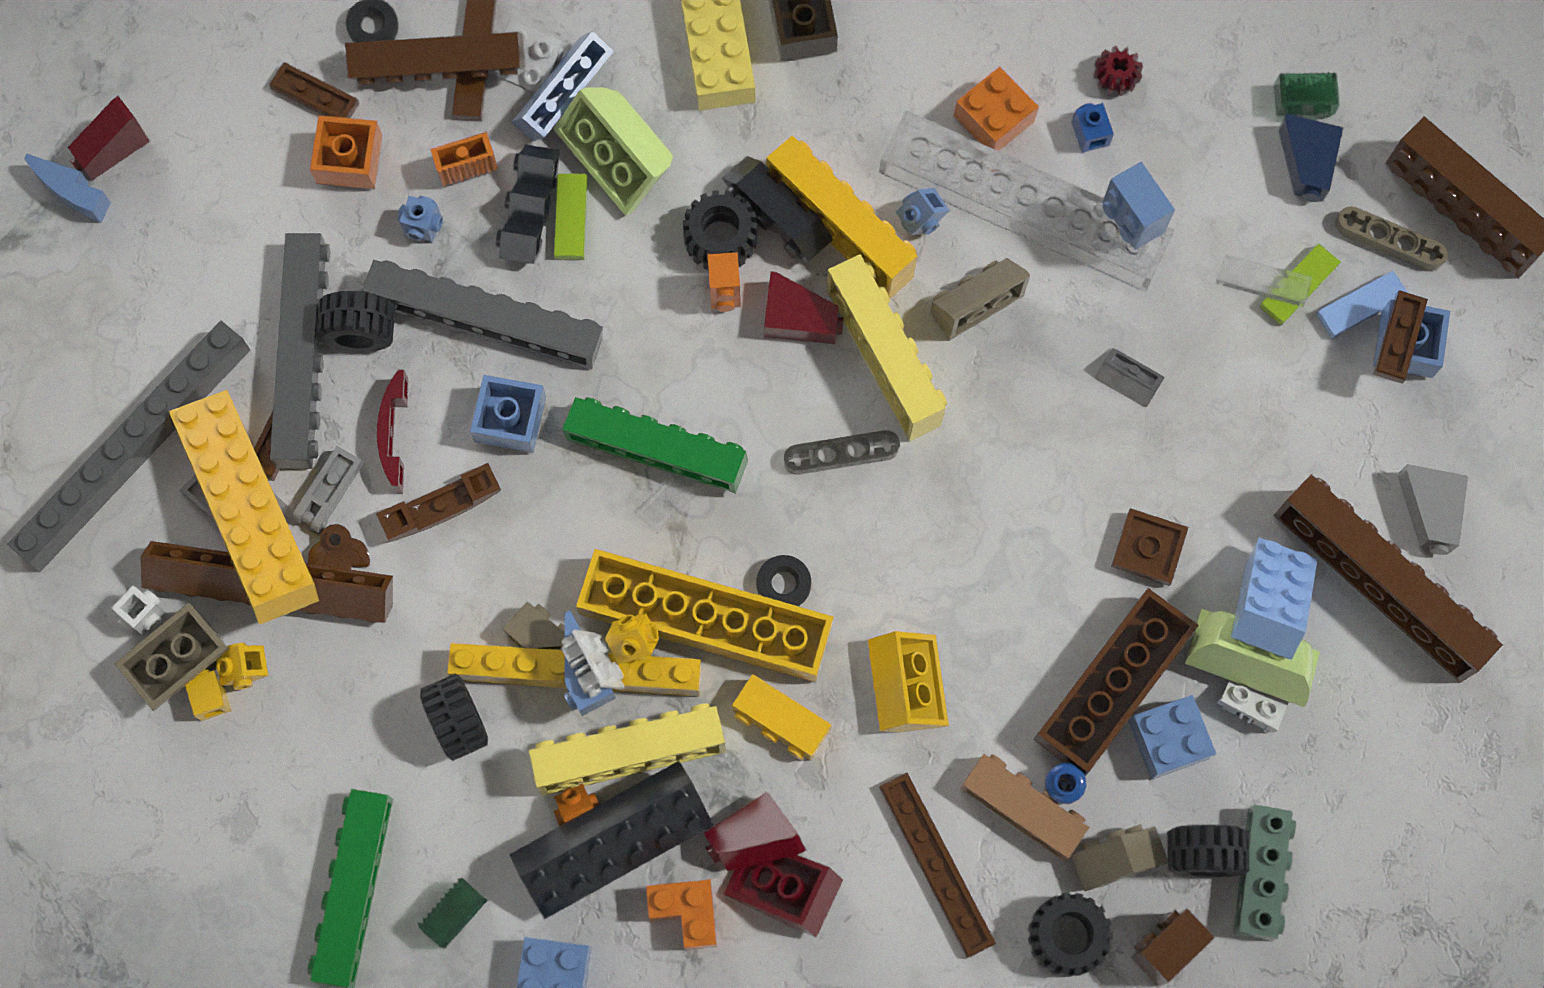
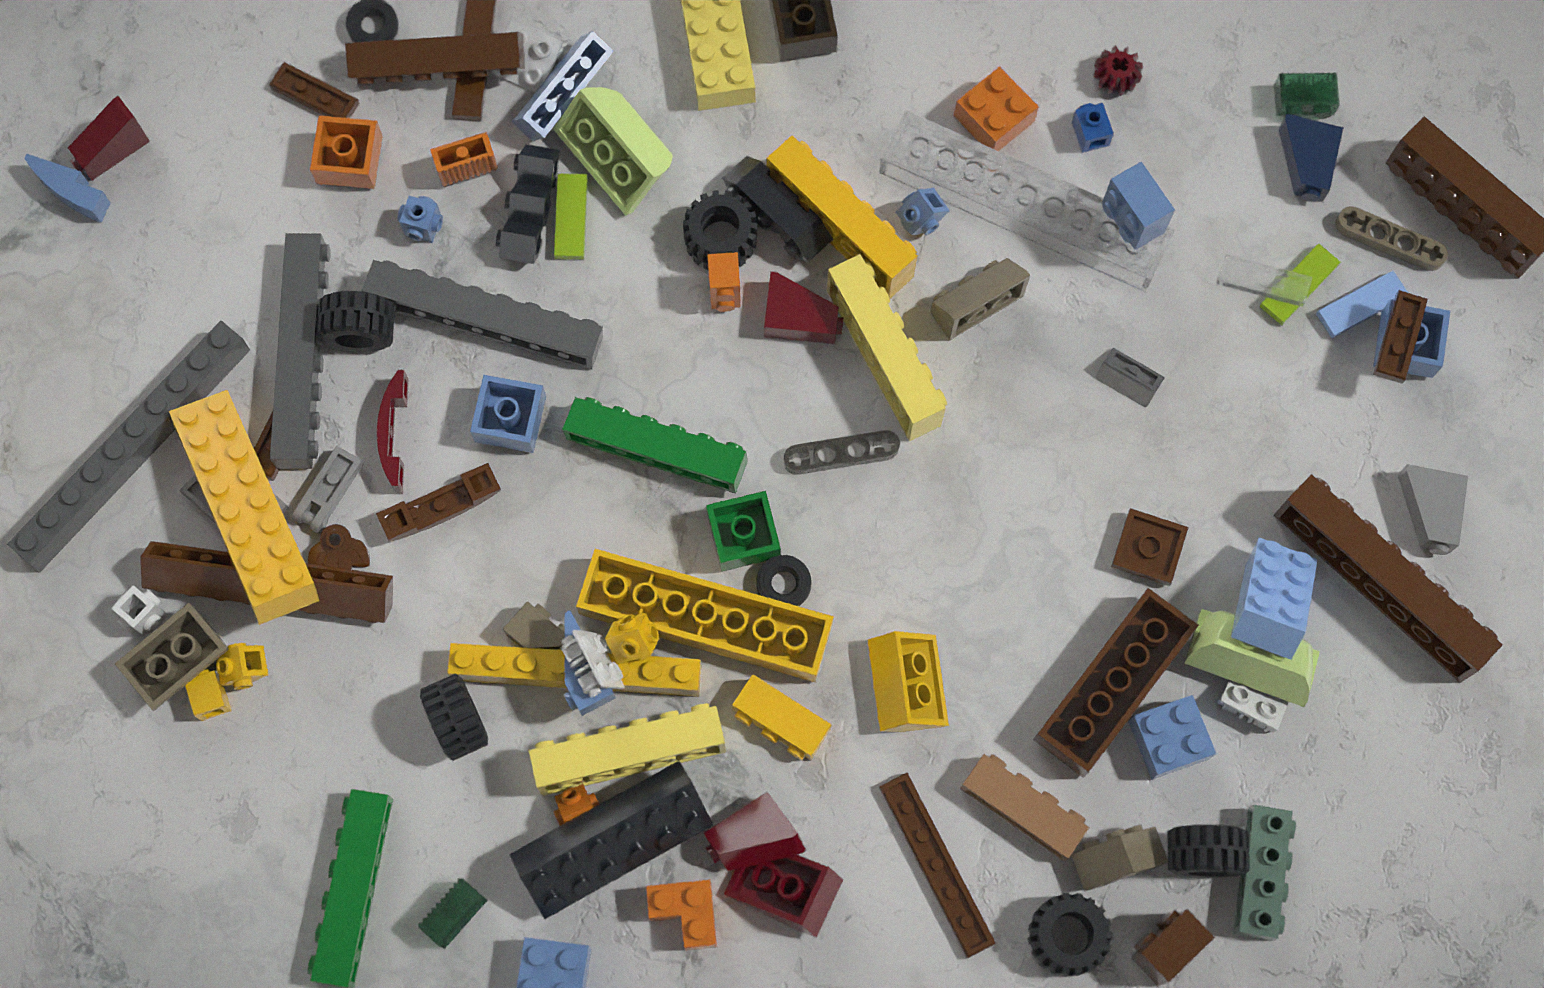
blue head [1044,763,1087,805] -> none
none -> green brick [706,491,781,572]

